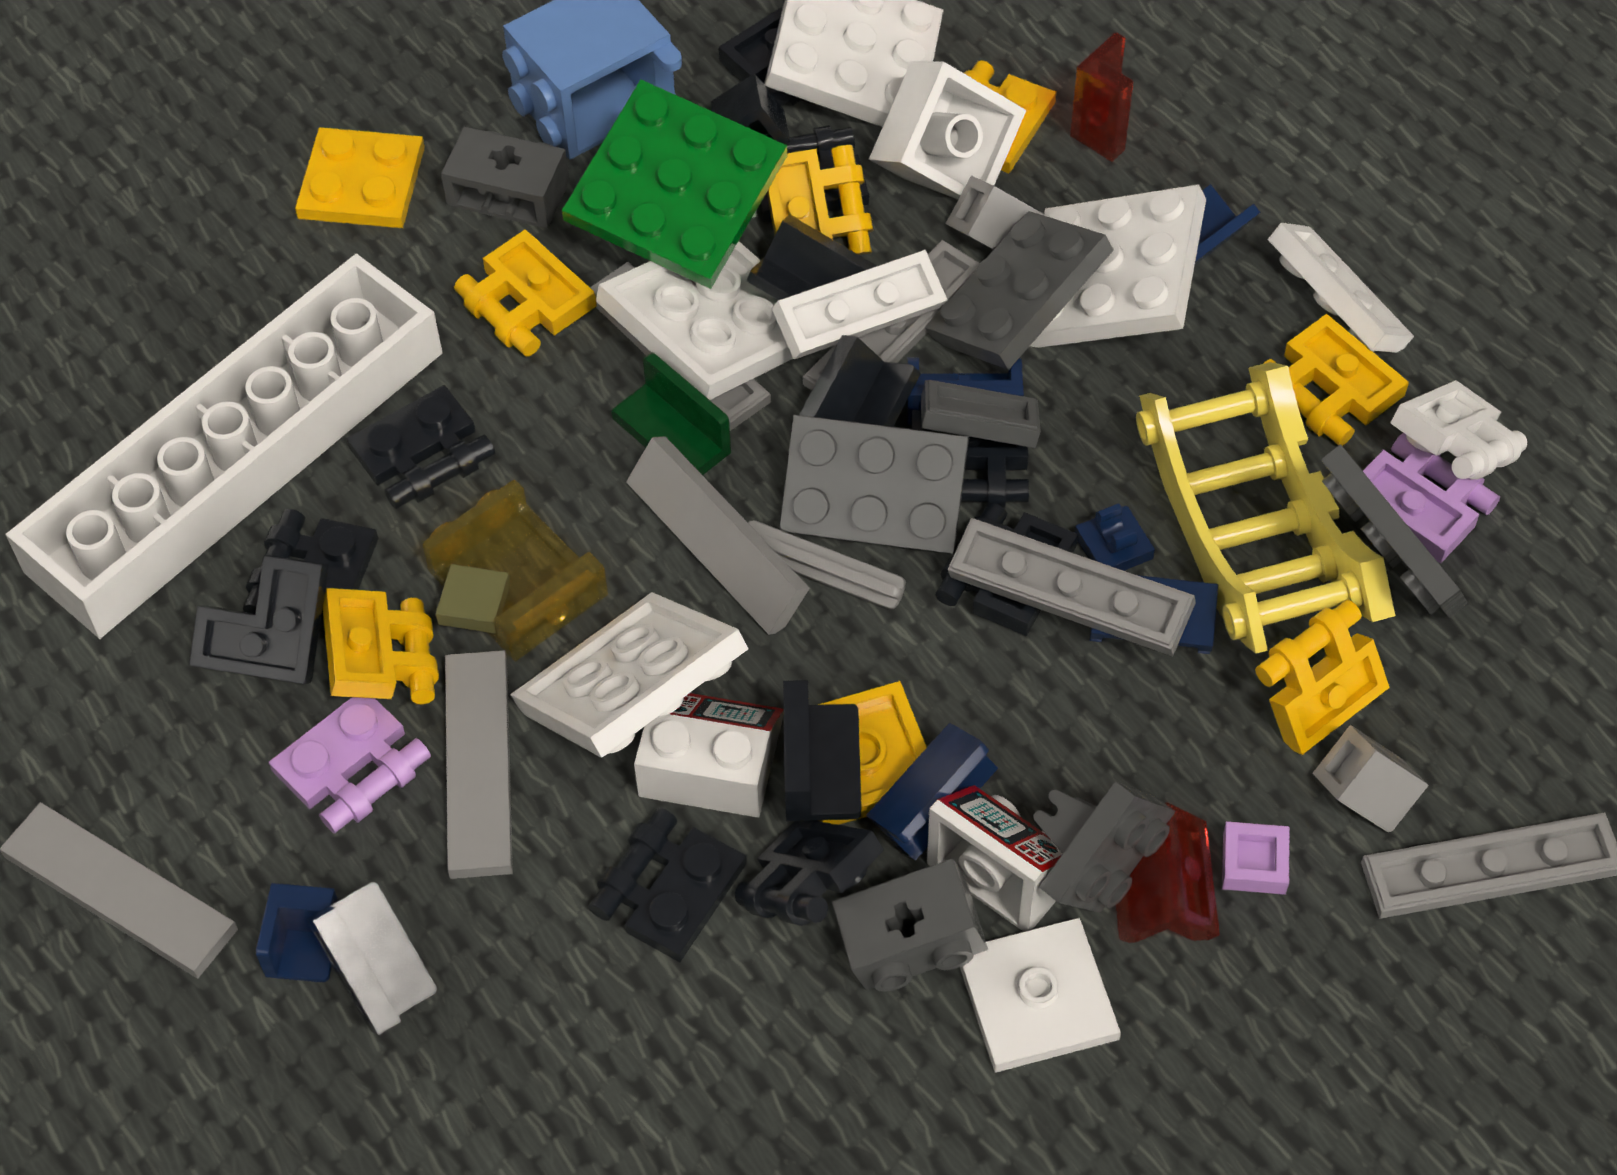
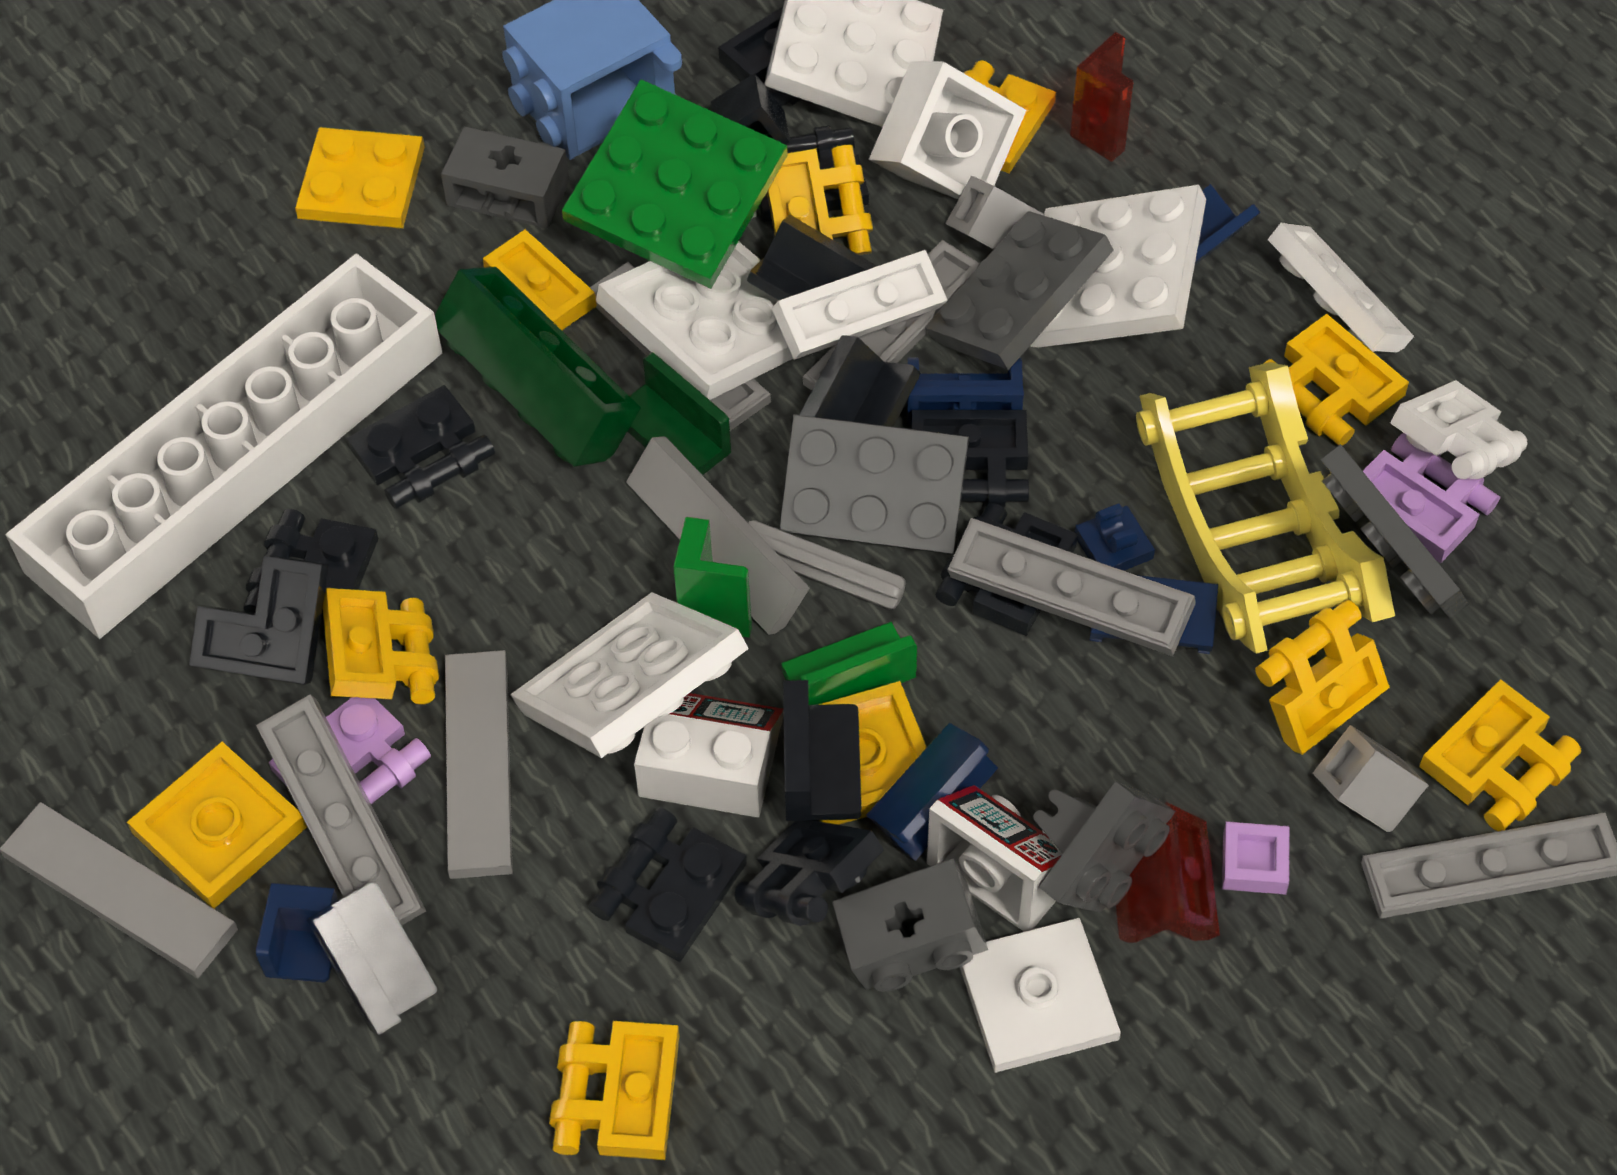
clear yellow panel [423,480,608,662] -> none
olive tile [436,564,511,634] -> none
dark grey tile [921,380,1041,448] -> none
none -> yellow plate [127,742,308,909]
none -> light grey tile [256,694,426,925]
none -> dark green brick [435,267,641,467]
none -> yellow plate [549,1021,680,1160]
none -> green panel [674,517,752,638]
none -> green panel [782,621,917,705]
none -> yellow plate [1419,679,1581,831]

